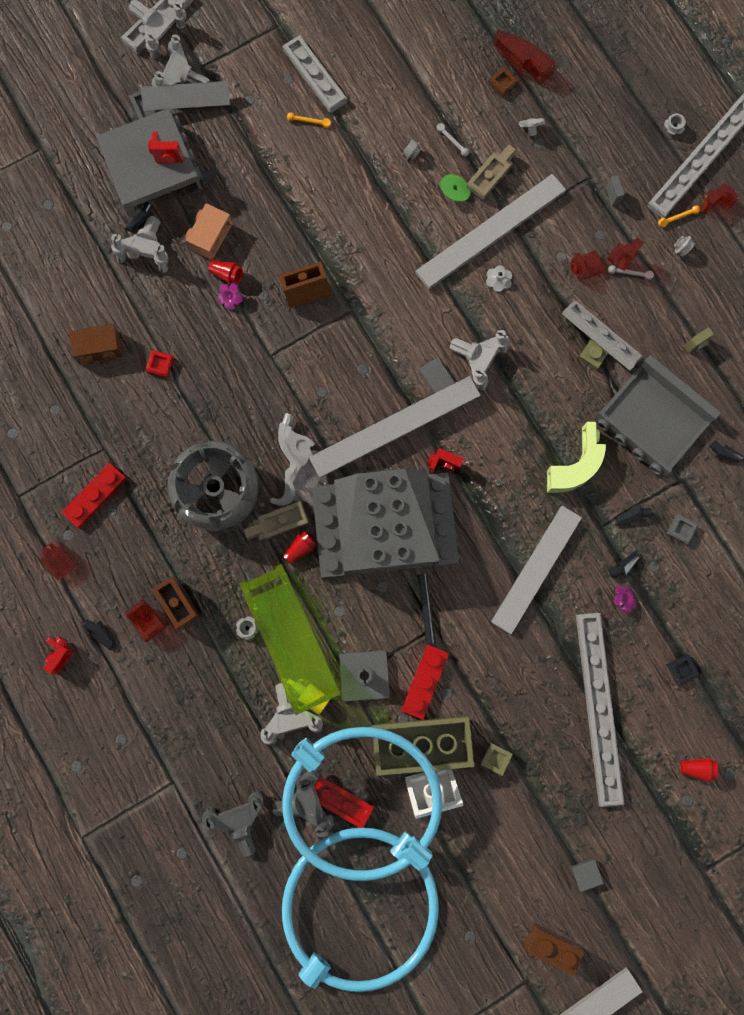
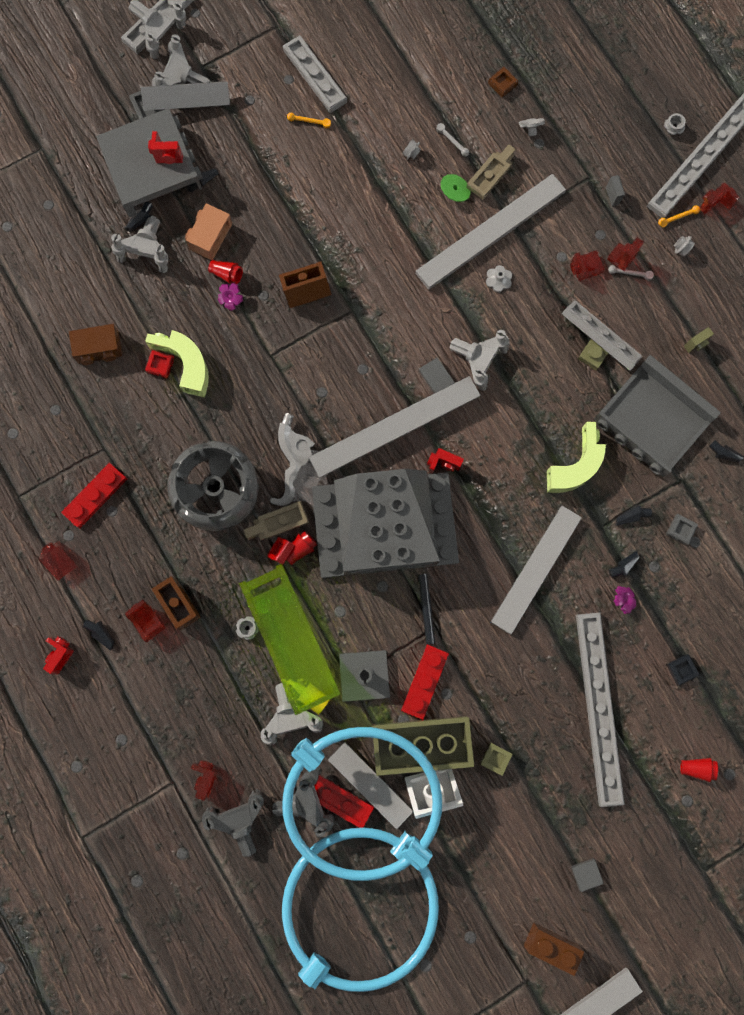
clear red slope [493,30,556,85] -> none
none -> yellowish green arch [145,330,209,398]
none -> clear red bracket [190,760,218,801]
none -> red tile [267,537,295,565]
none -> light grey tile [328,742,413,829]

